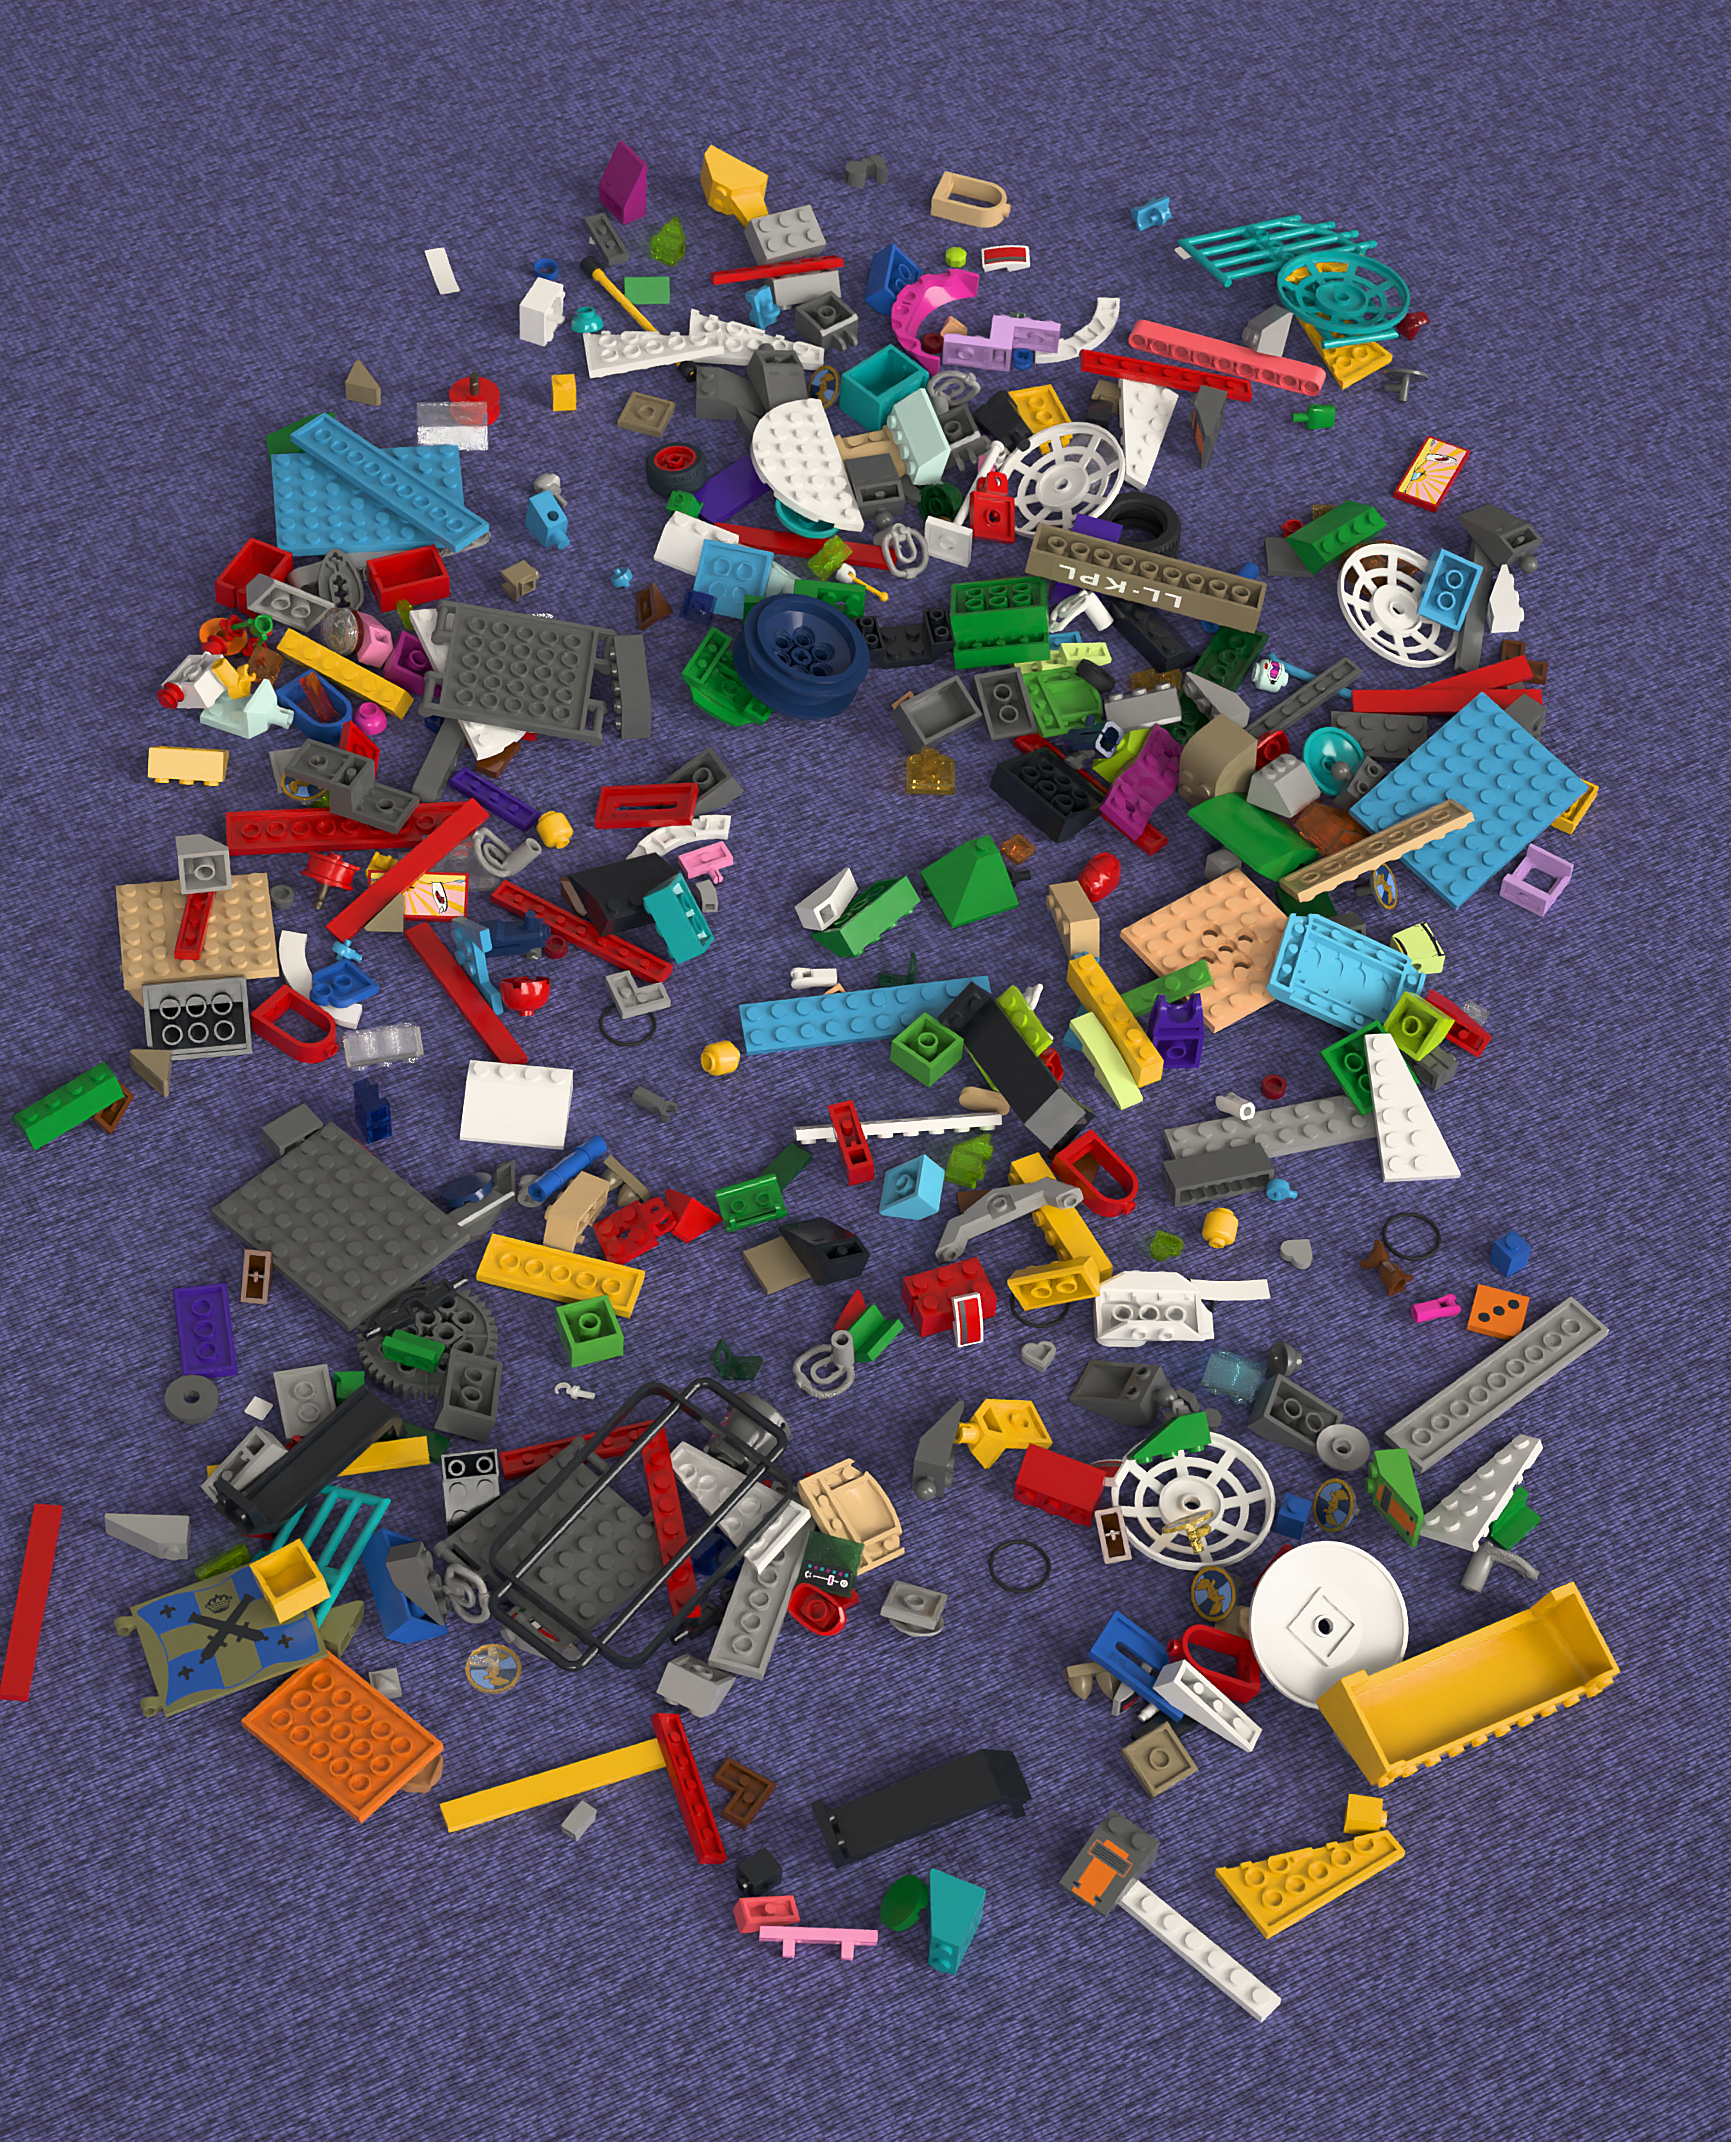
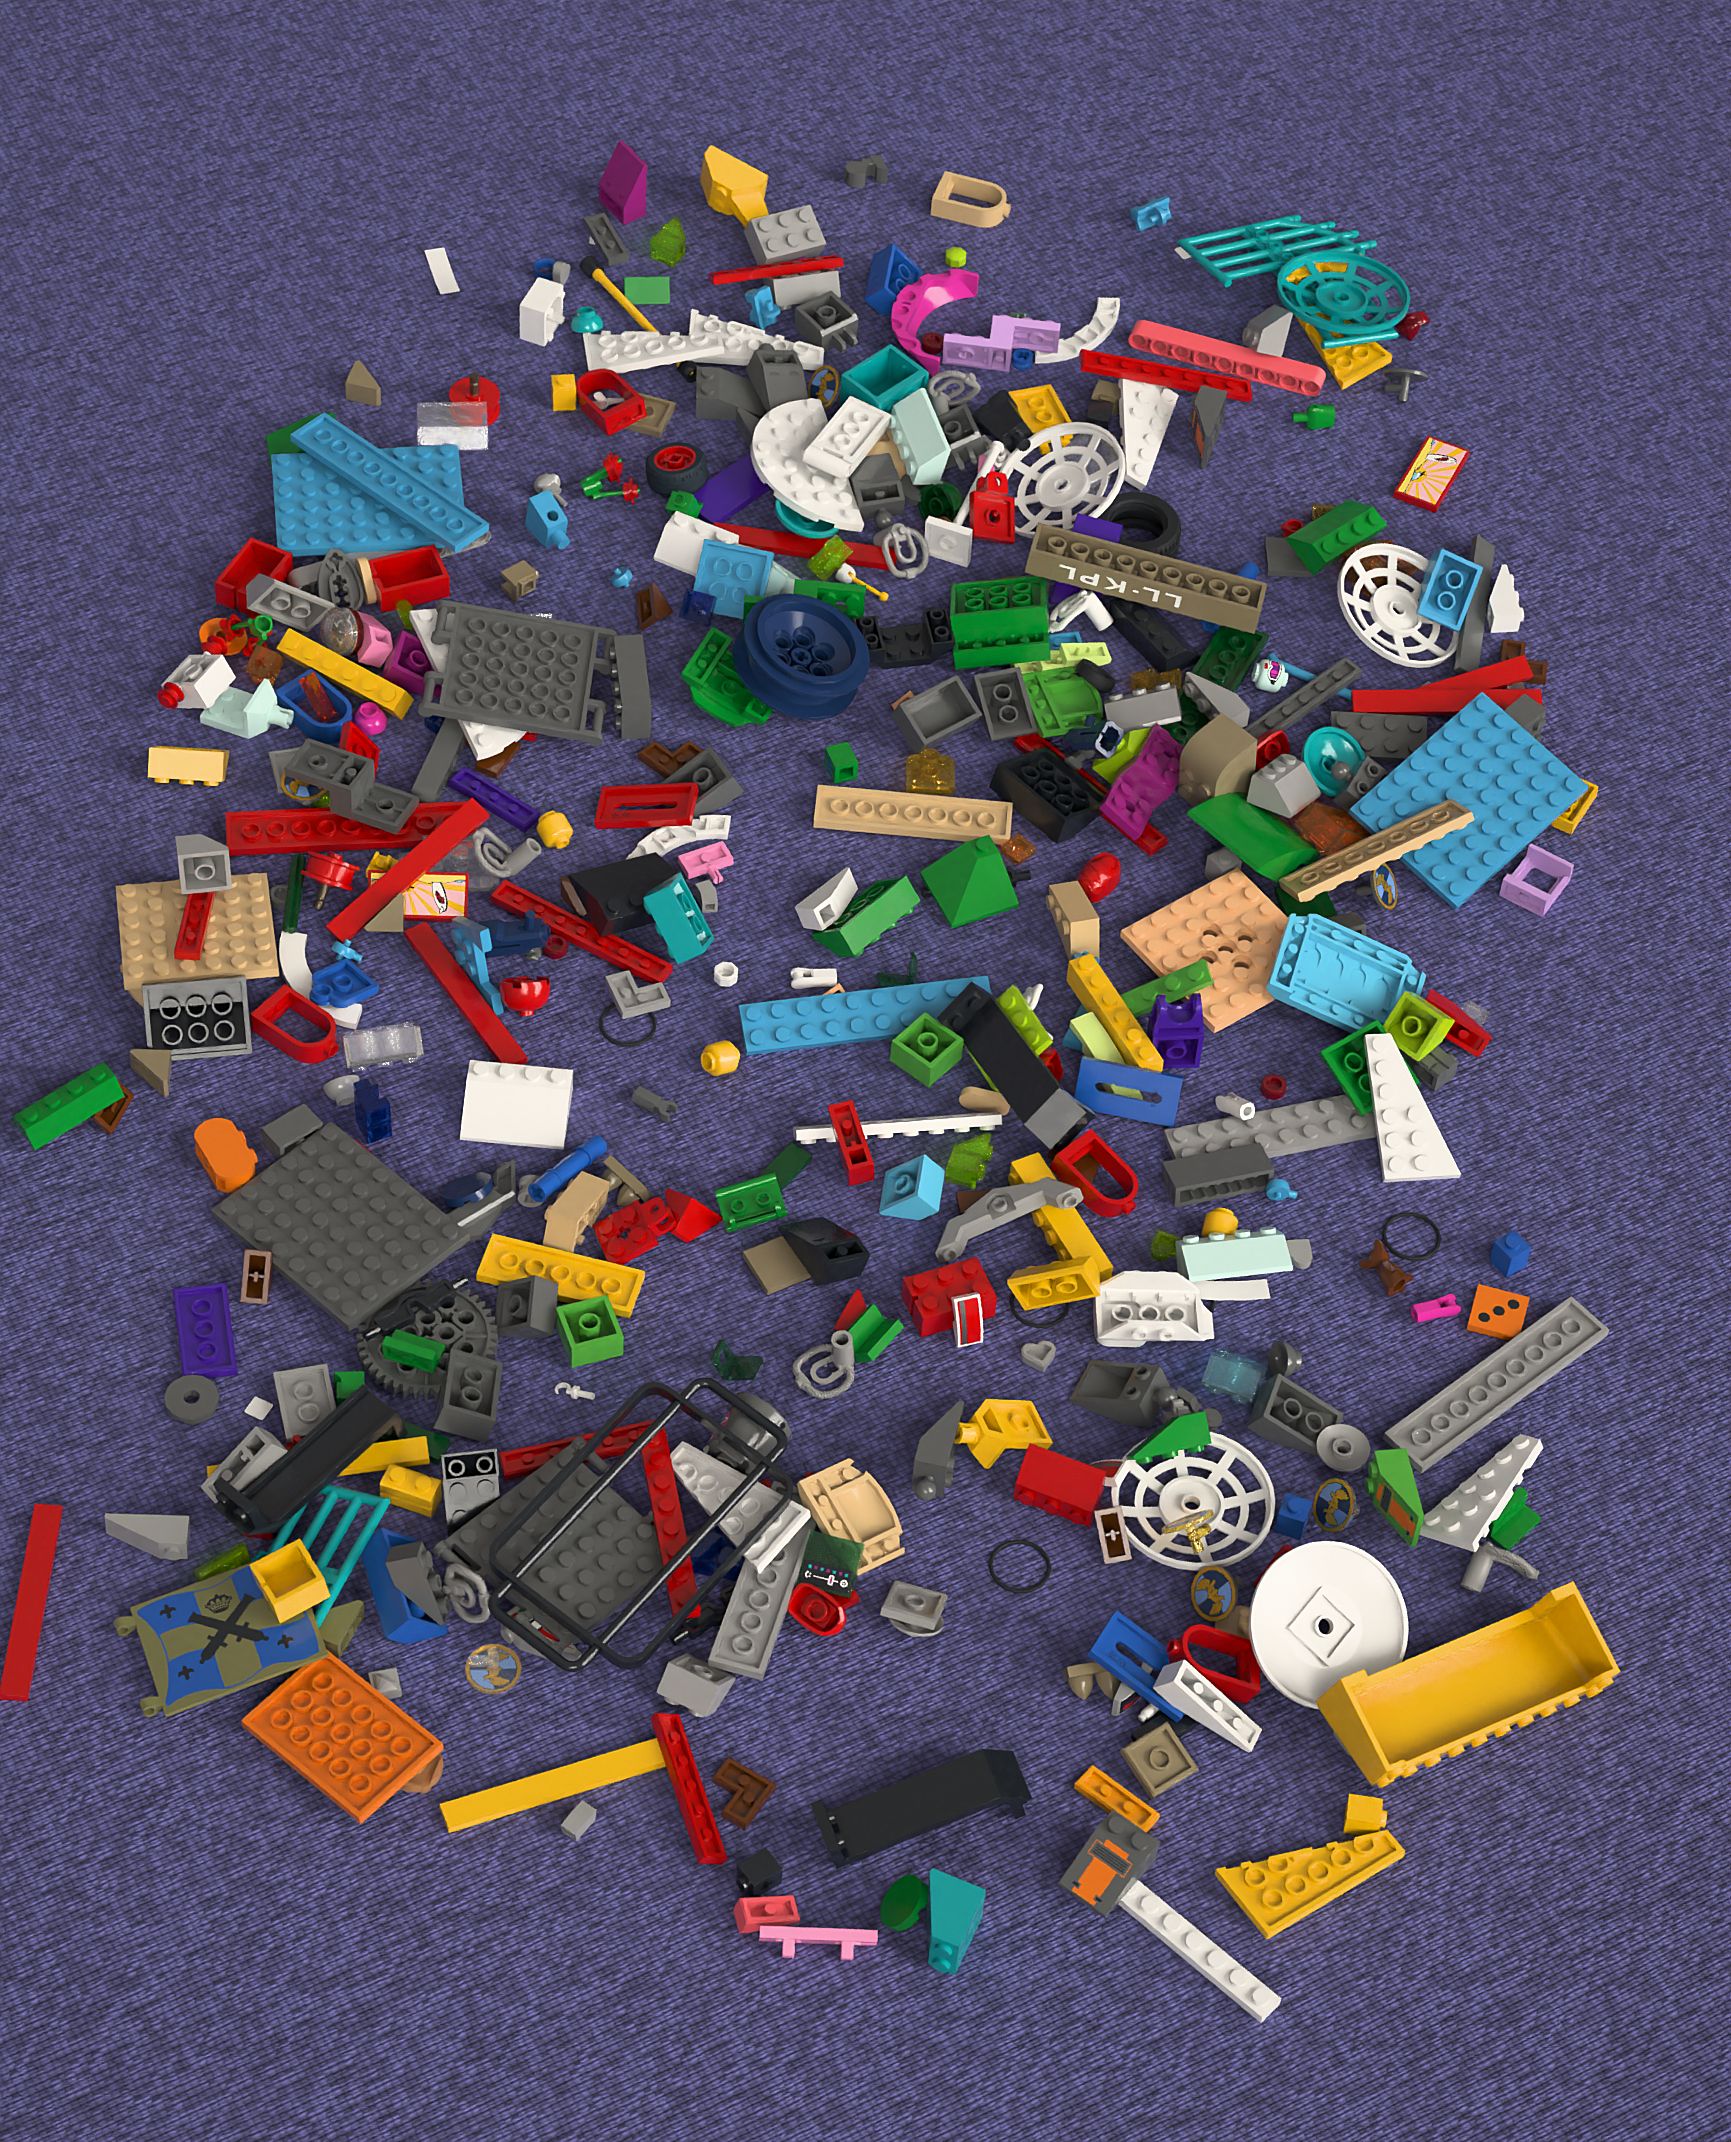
yellow bar [211,658,256,700] -> none
light nougat slope [940,316,967,337] -> none
slope [982,245,1030,272] -> none
yellowish green torso [1390,921,1445,974] -> none
dark grey slope [1458,504,1543,574] -> none
none -> orange brick [194,1118,258,1193]
none -> dark green axle [282,854,306,934]
none -> light grey piece [323,1075,360,1106]
none -> tan tile [355,556,377,605]
none -> yellow brick [380,1463,442,1518]
none -> dark grey slope [495,1275,558,1339]
none -> light grey tile [552,261,570,286]
none -> red window [576,369,647,436]
none -> plant [580,452,640,505]
none -> white hand [593,392,625,410]
none -> reddish brown tile [638,740,704,779]
none -> white tile [714,962,738,987]
none -> white hinge [803,396,891,480]
none -> tan plate [813,785,1013,846]
none -> green brick [824,742,858,784]
none -> blue piece [1074,1056,1184,1127]
none -> light orange tile [1074,1765,1160,1833]
none -> light aqua slope [1175,1226,1293,1282]

